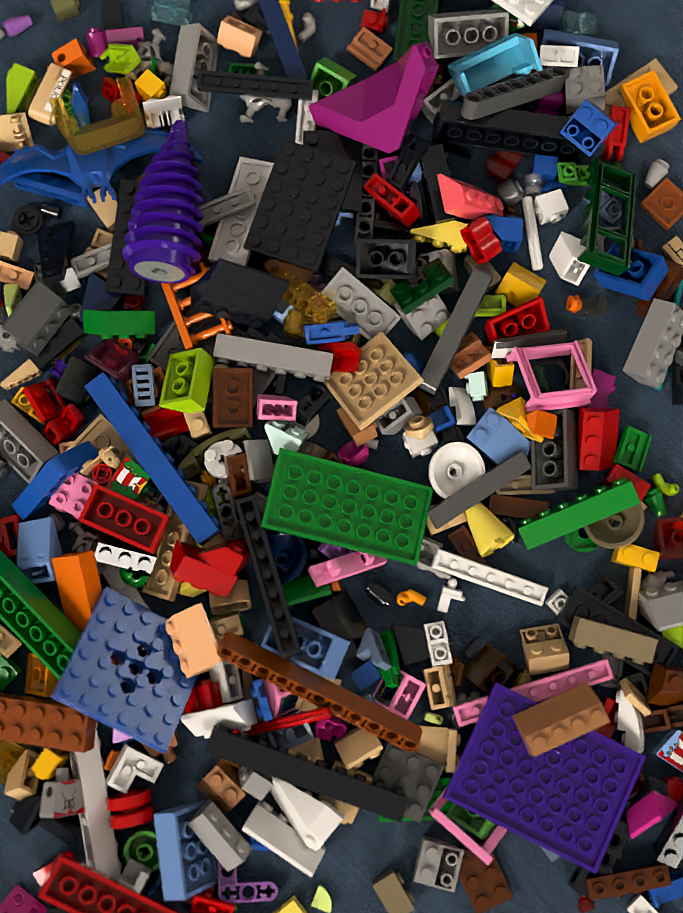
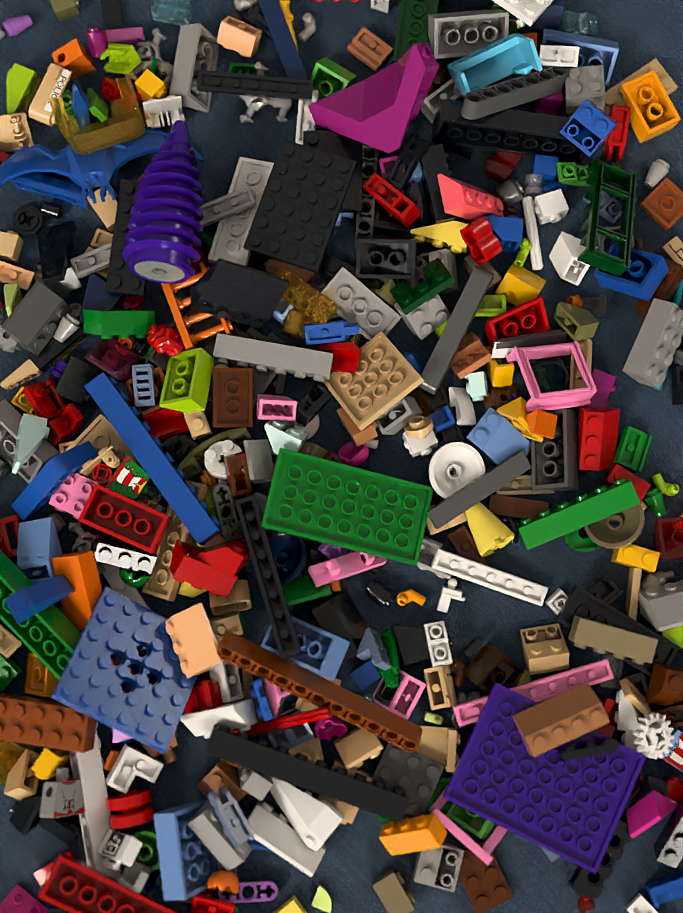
red bracket [361,8,389,34] -> none
reddish brown bracket [586,864,671,901] -> none
none -> blue slope [5,574,74,624]
none -> light aqua slope [12,413,50,474]
none -> light grey cone [53,313,81,343]
none -> bright green slope [86,87,108,122]
none -> white piece [97,829,143,870]
none -> red head [147,324,184,356]
none -> orange hair [207,869,239,893]
none -> sand blue hinge [208,785,254,848]
none -> light orange brick [379,813,447,856]
none -> lime arm [514,238,532,267]
none -> olive slope [553,302,599,341]
none -> black hinge [558,739,620,761]
none -> white gear [633,712,674,759]

